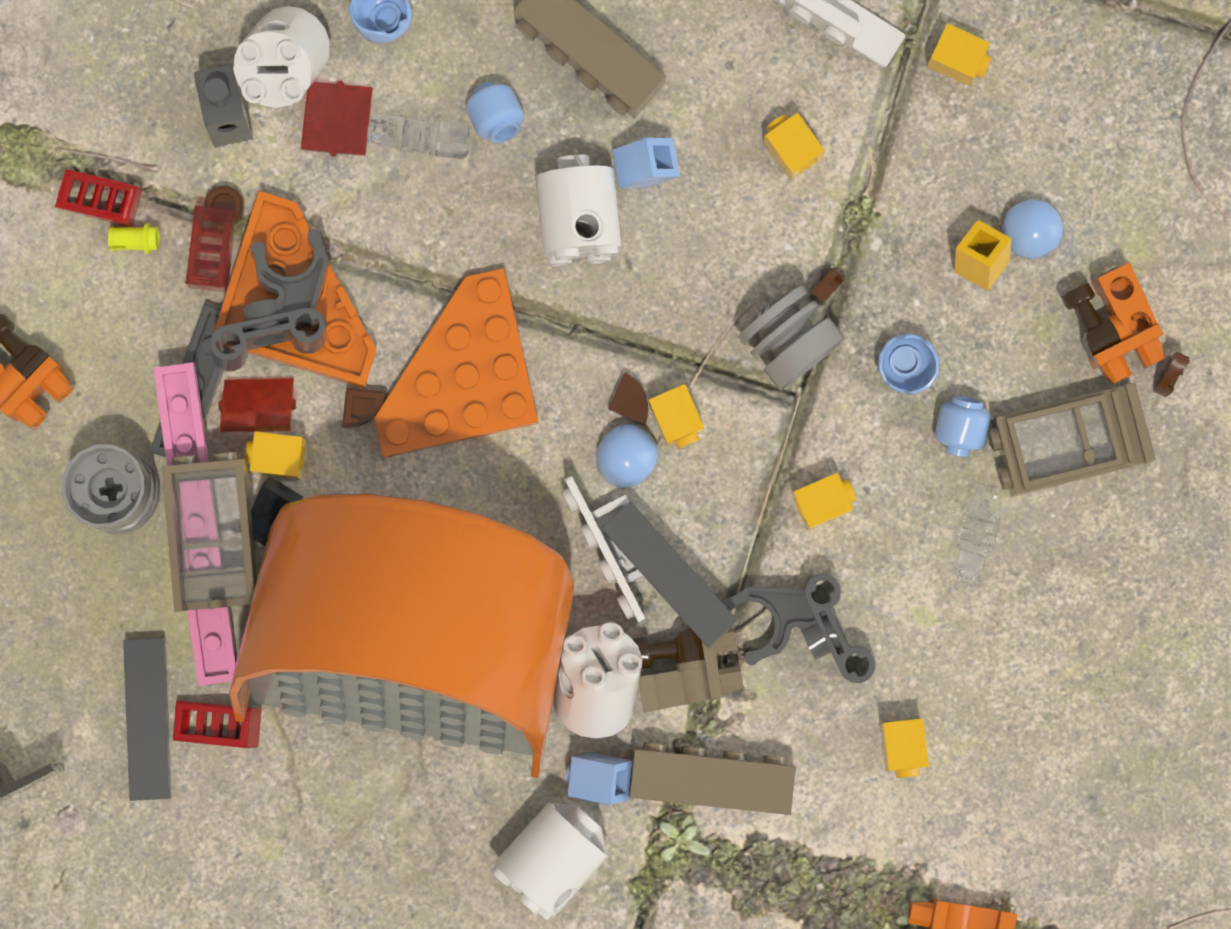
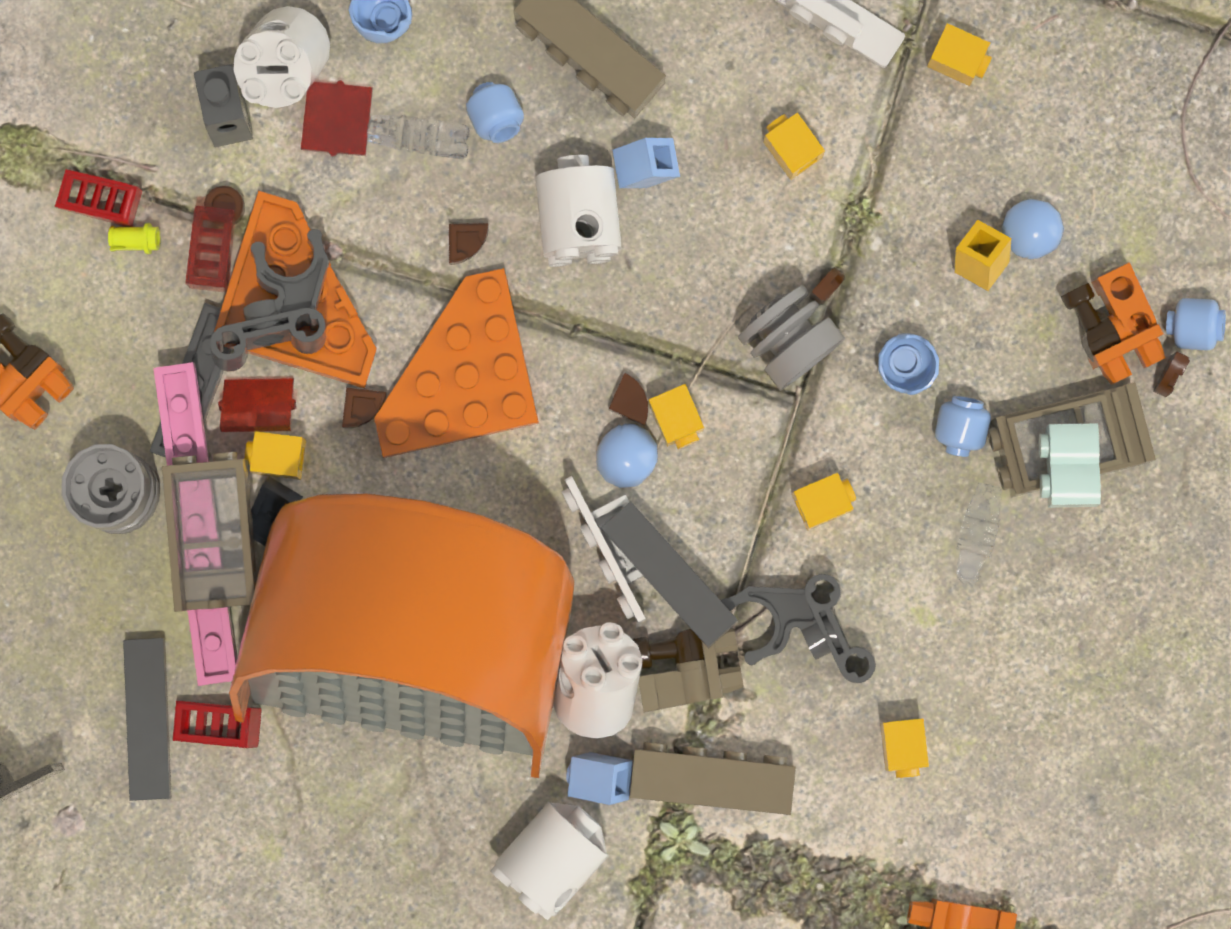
none -> reddish brown tile [449,223,489,265]
none -> light aqua brick [1039,423,1101,508]
none -> light blue head [1166,298,1226,350]

